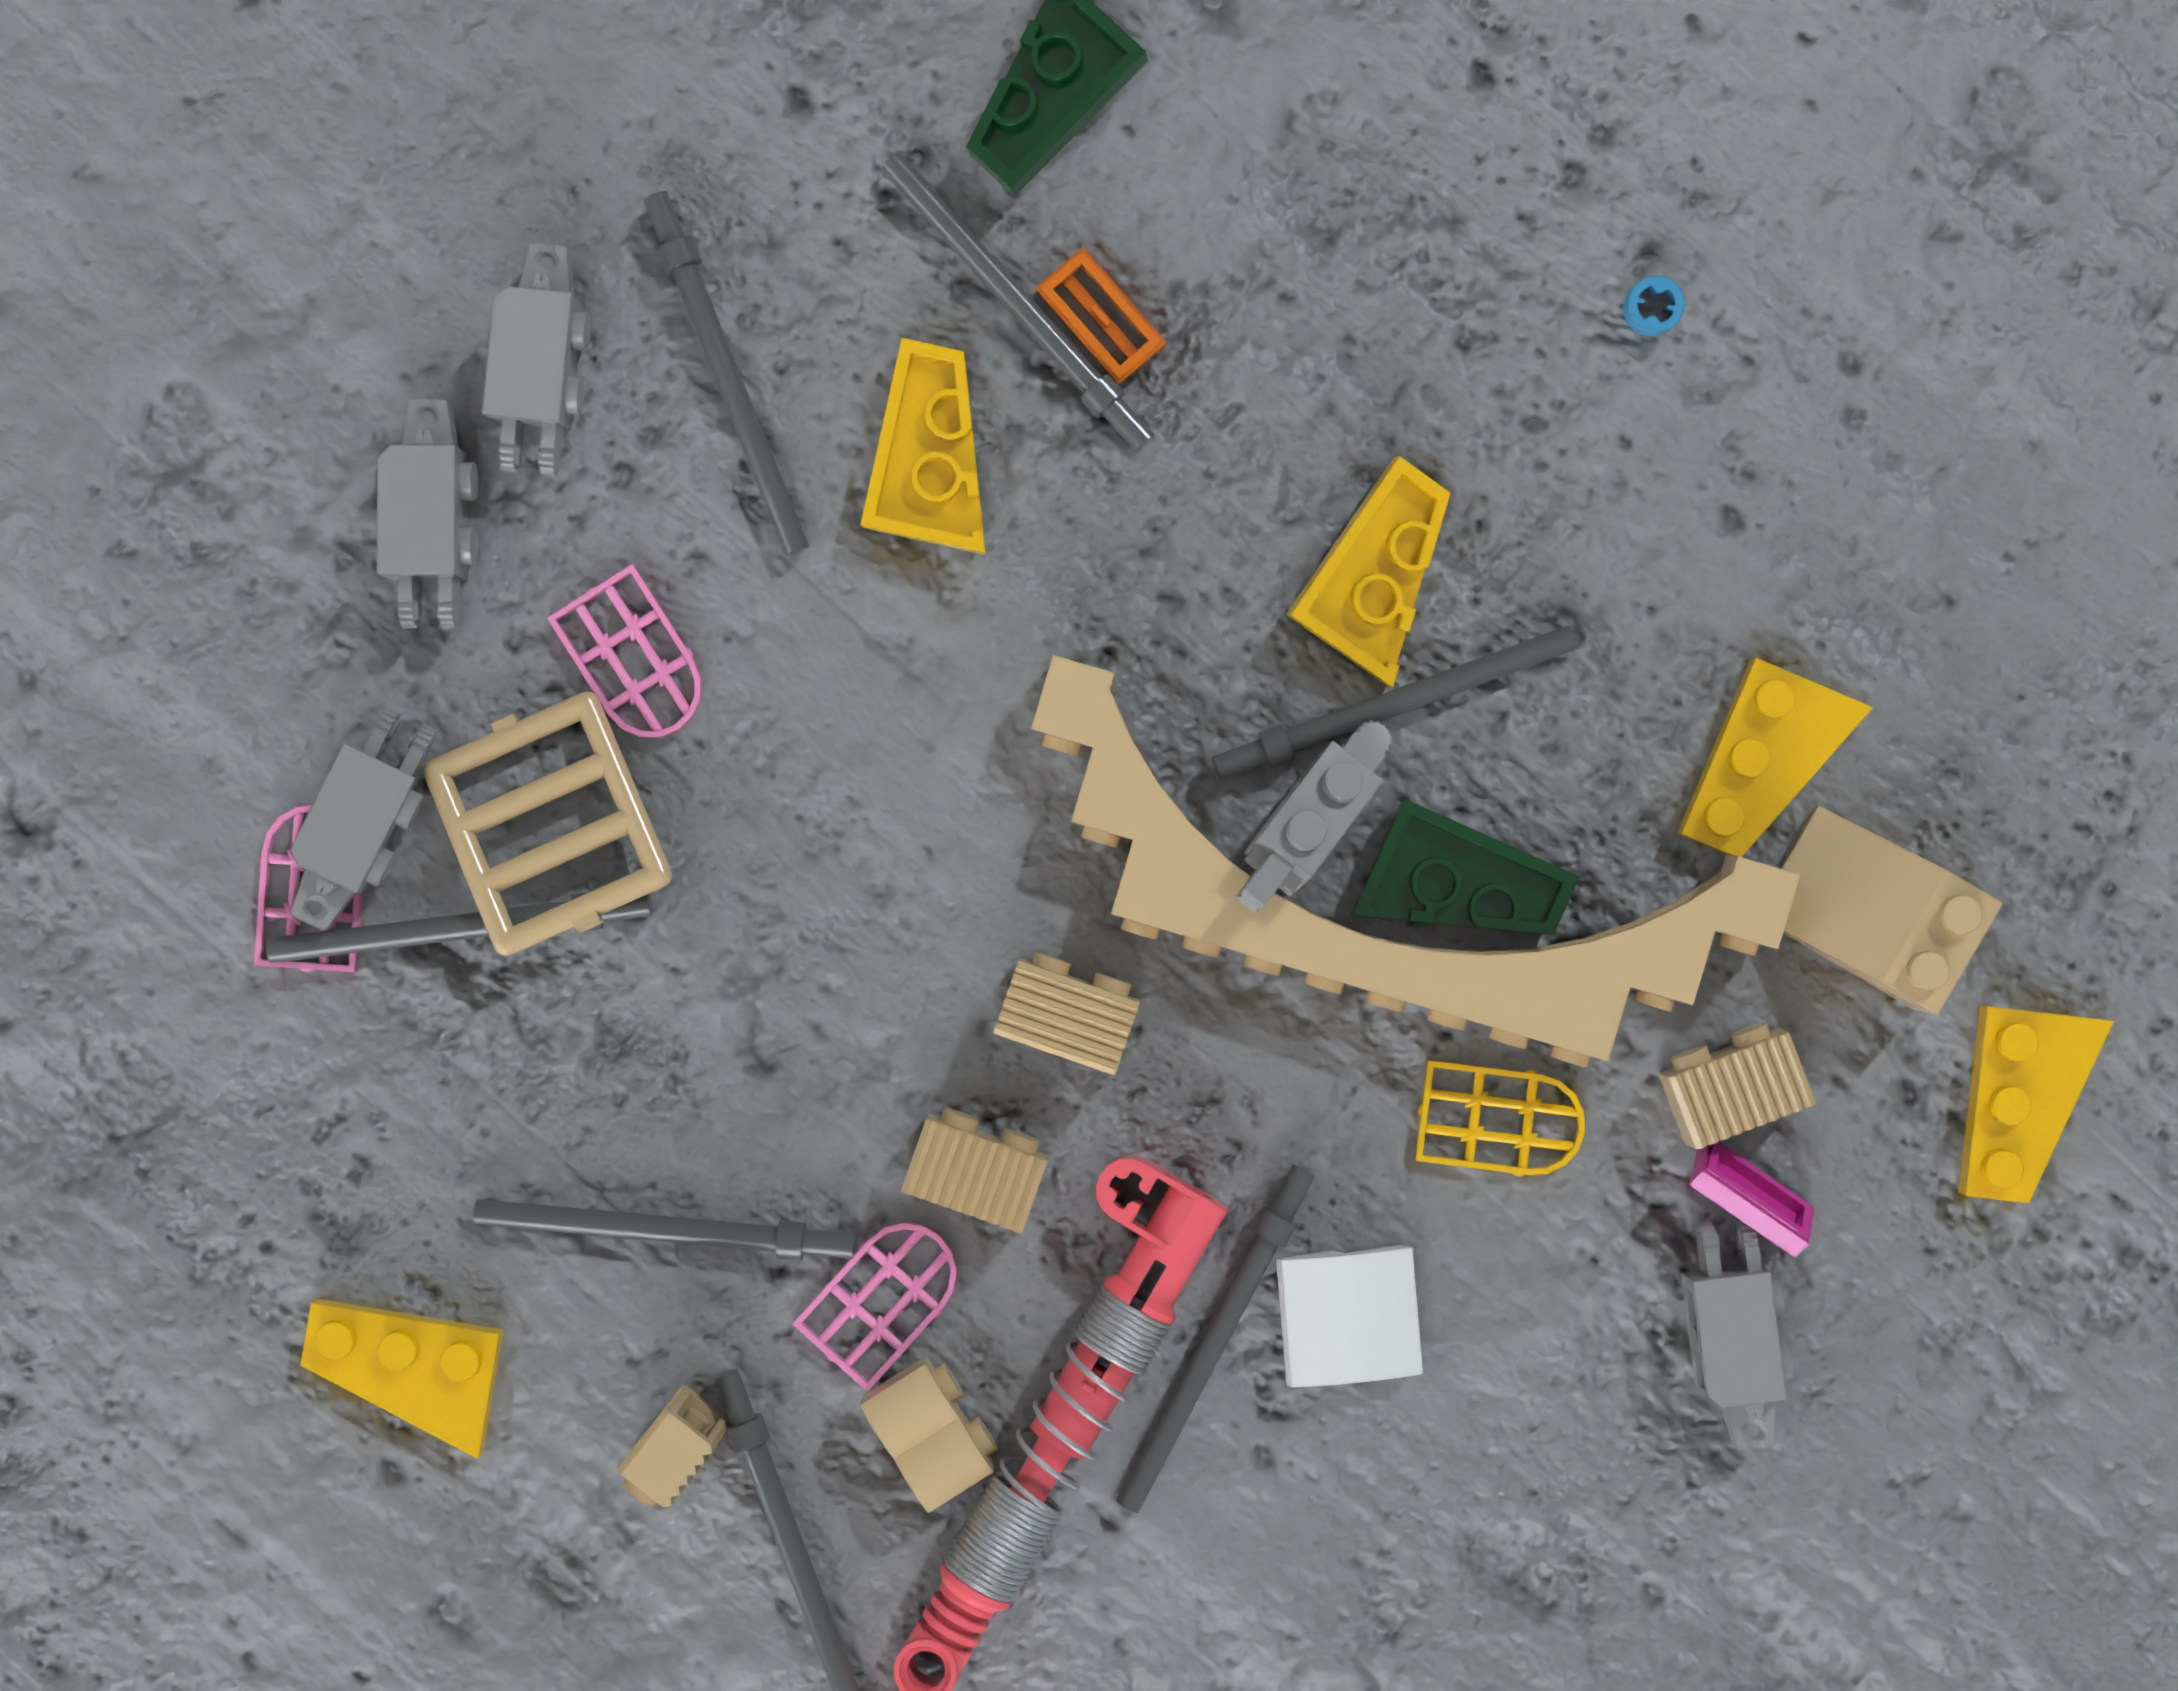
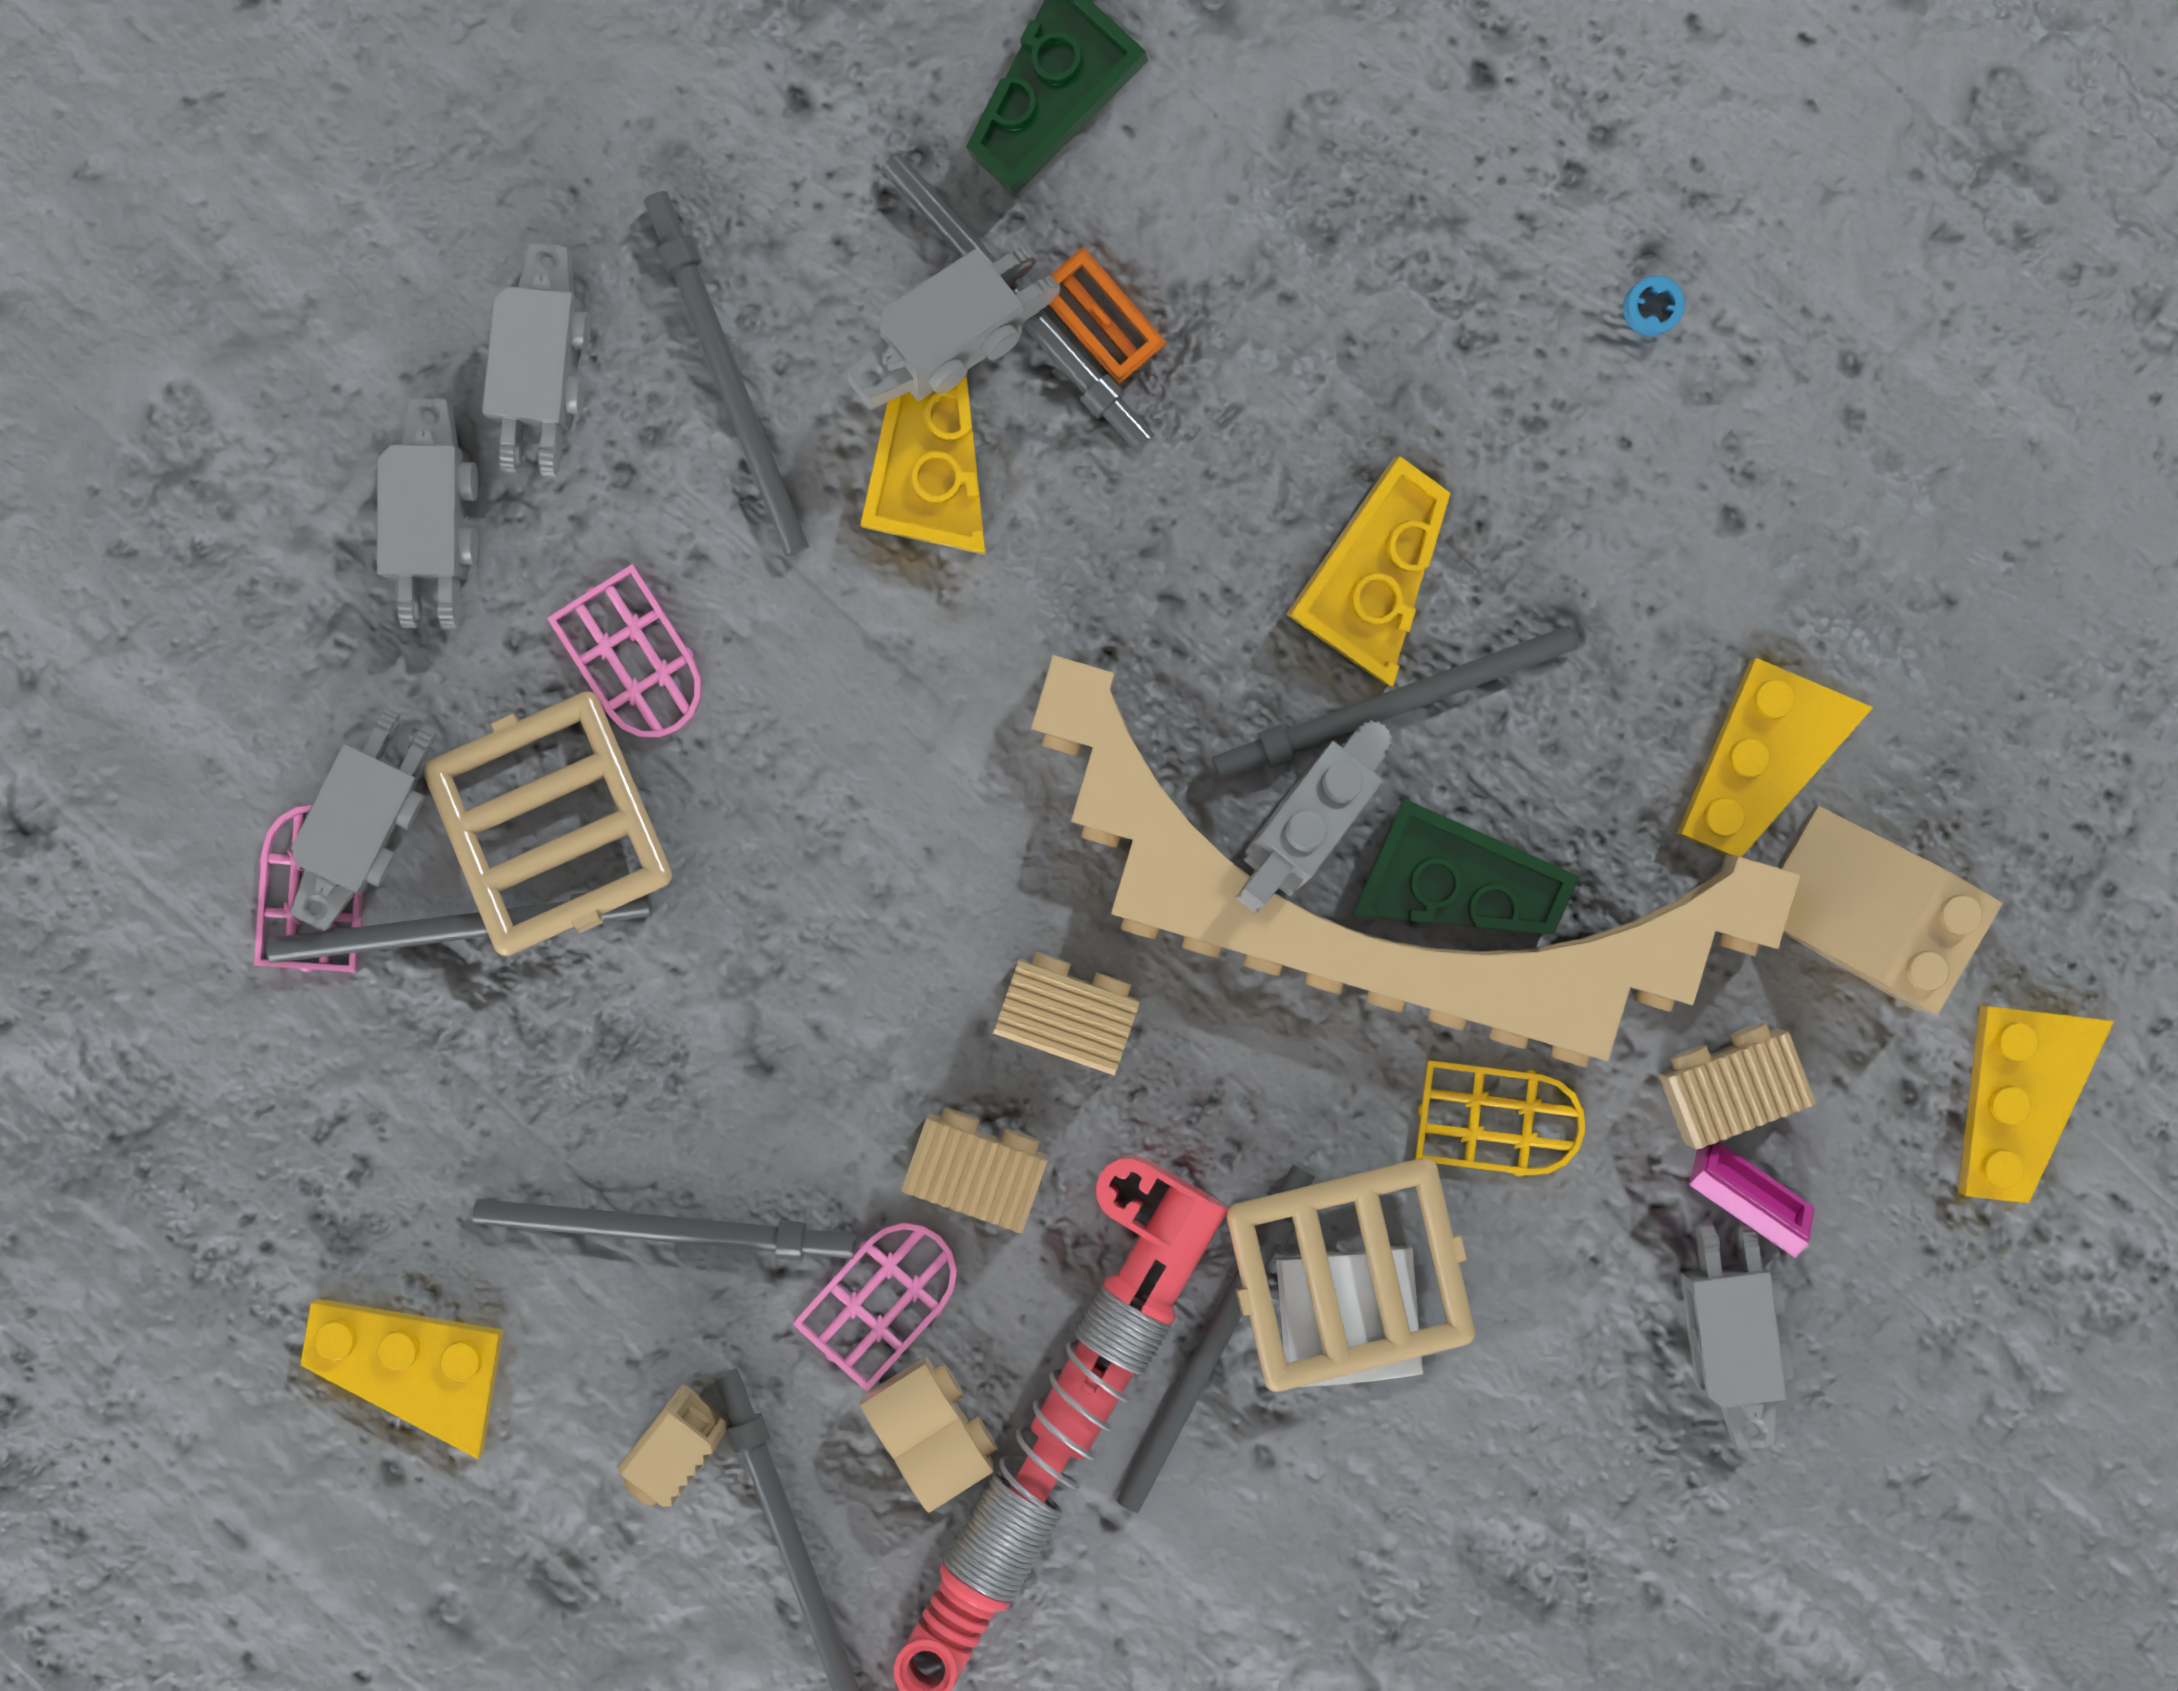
none -> light grey hinge [848,245,1061,410]
none -> tan bar [1226,1158,1475,1392]

